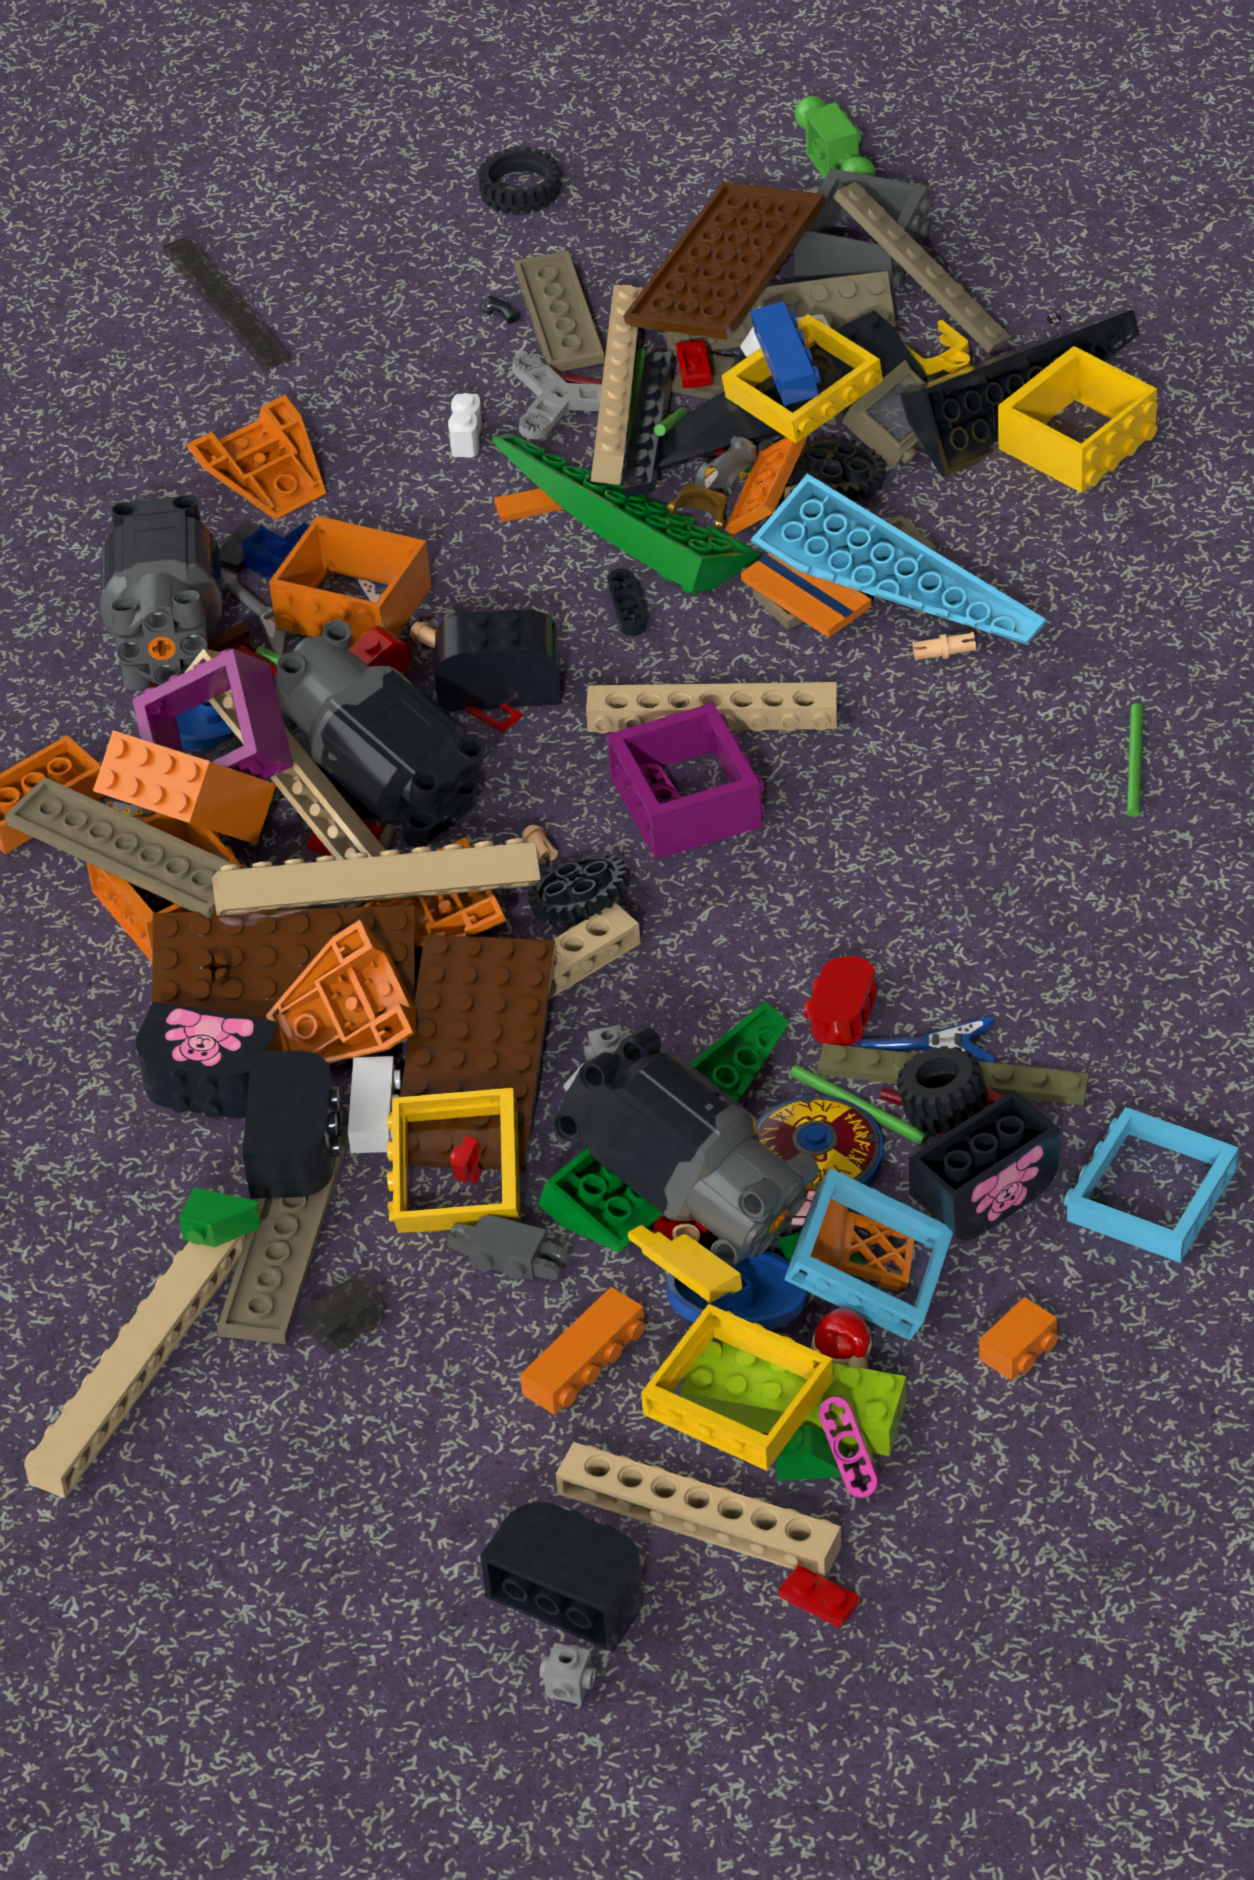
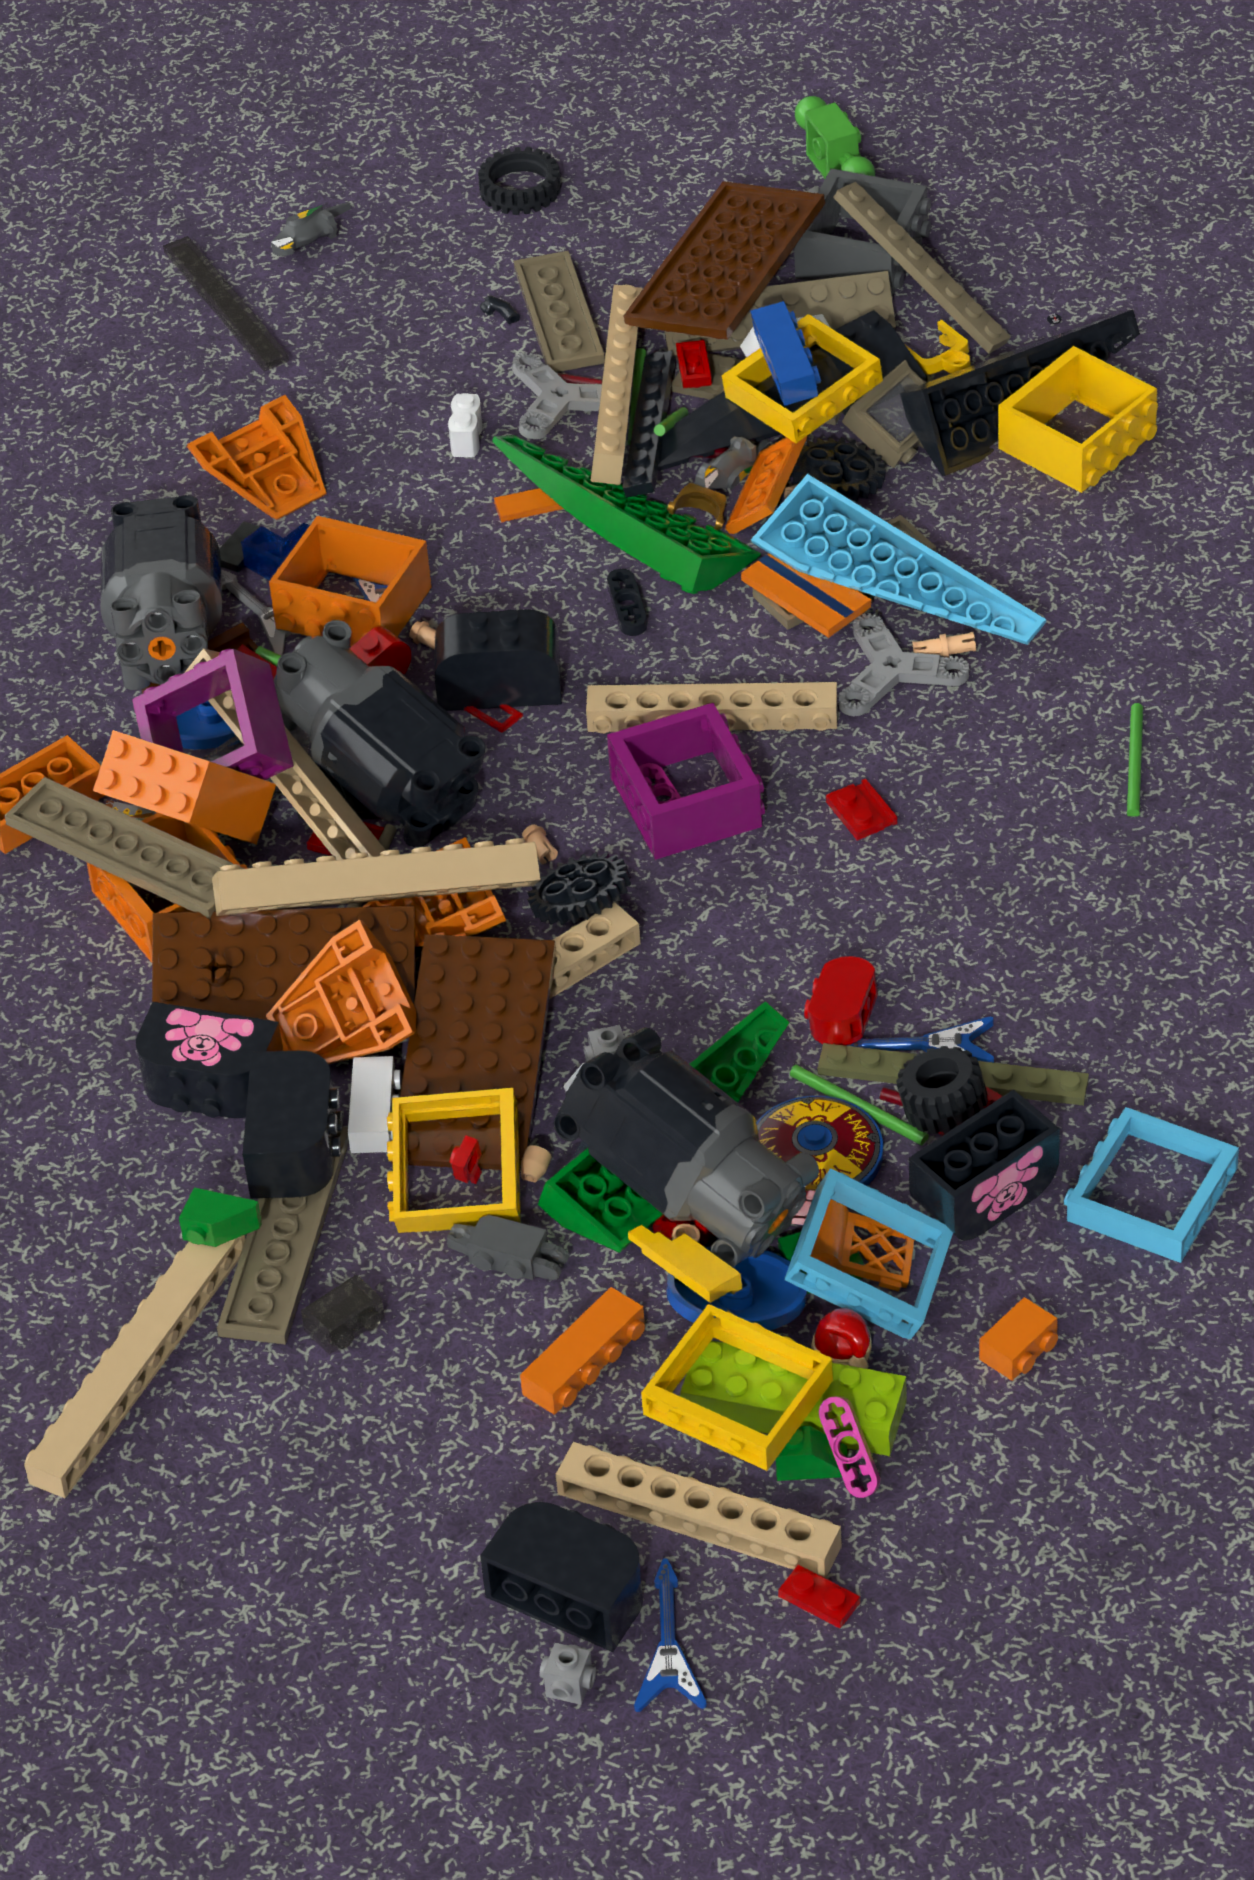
none -> dark grey animal [271,202,351,256]
none -> light nougat hose [521,1145,552,1183]
none -> piece [634,1558,707,1712]
none -> red plate [826,778,897,841]
none -> light grey piece [839,613,969,716]

